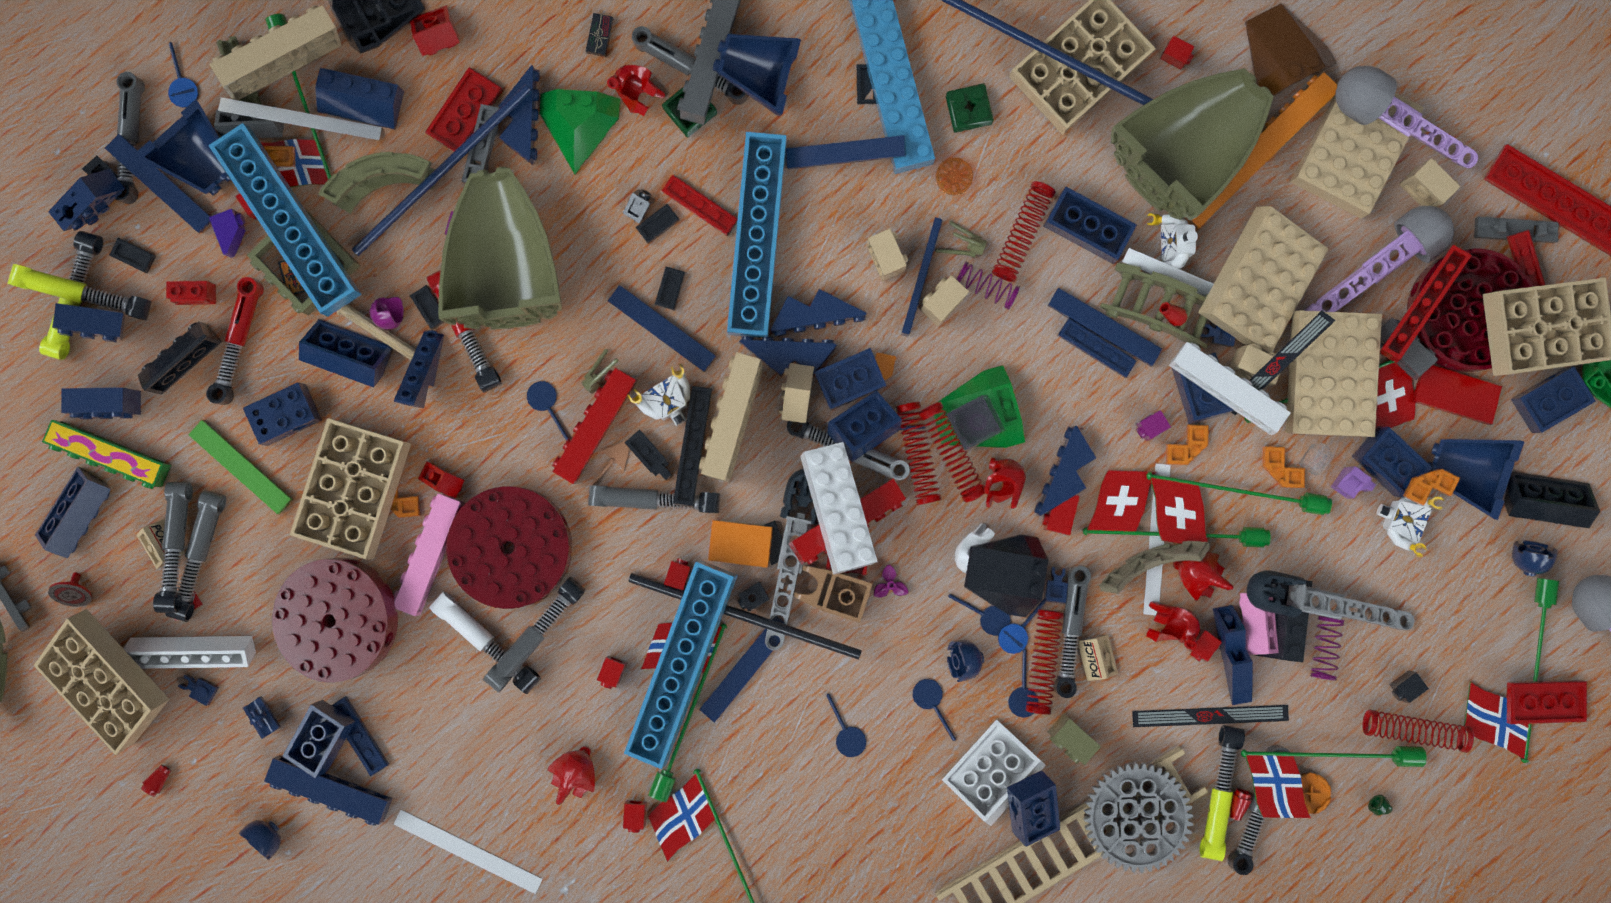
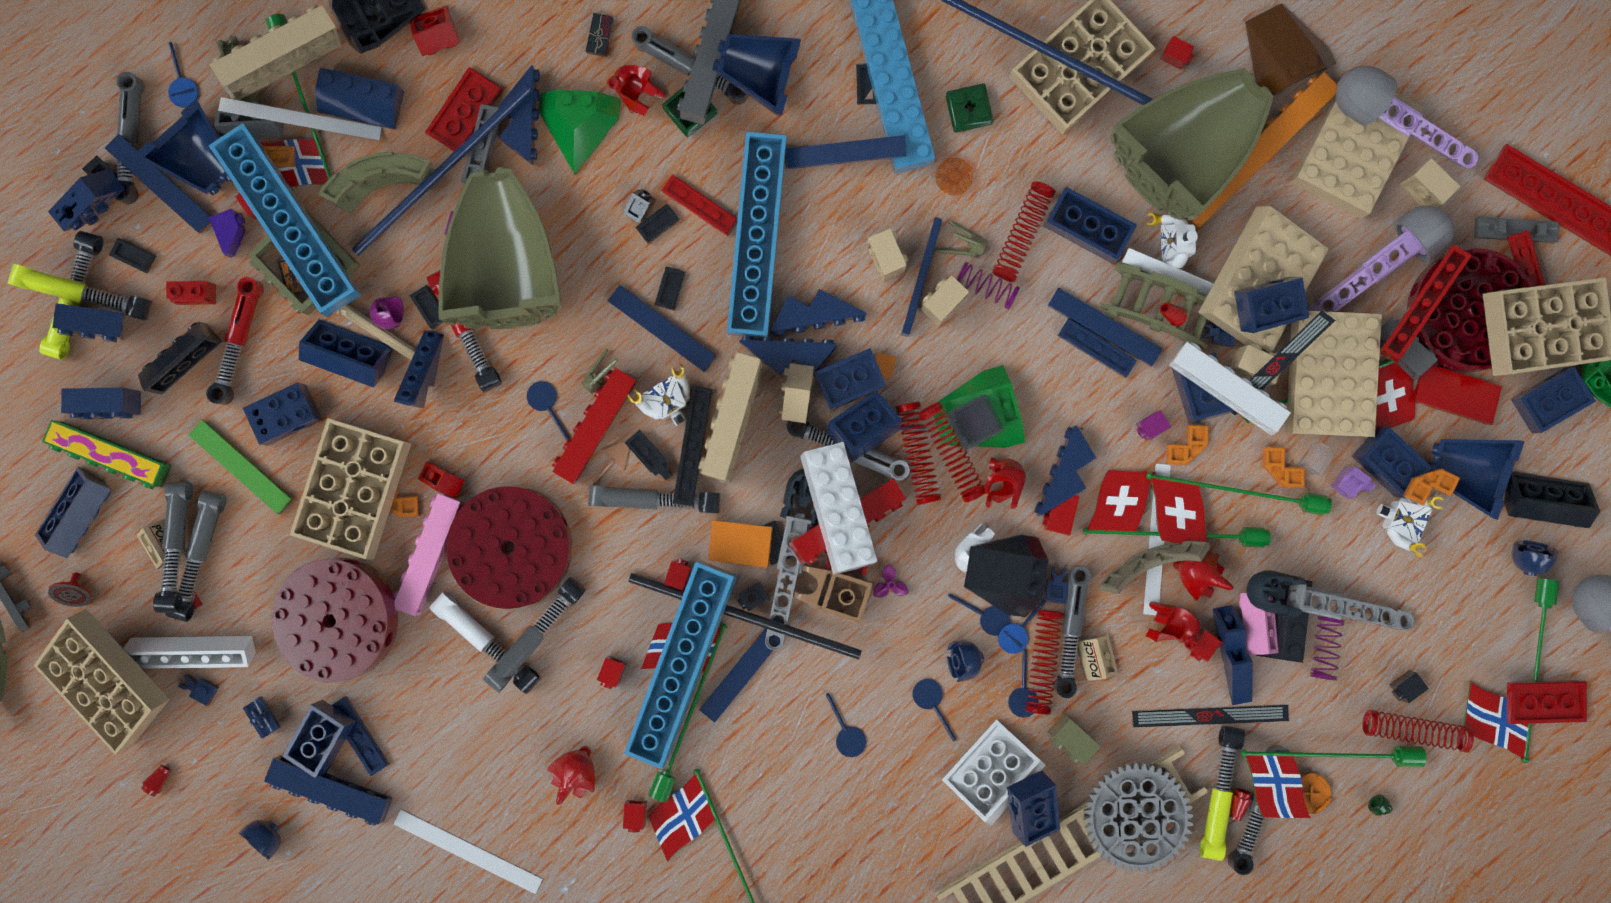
none -> dark blue piece [1234,276,1309,333]

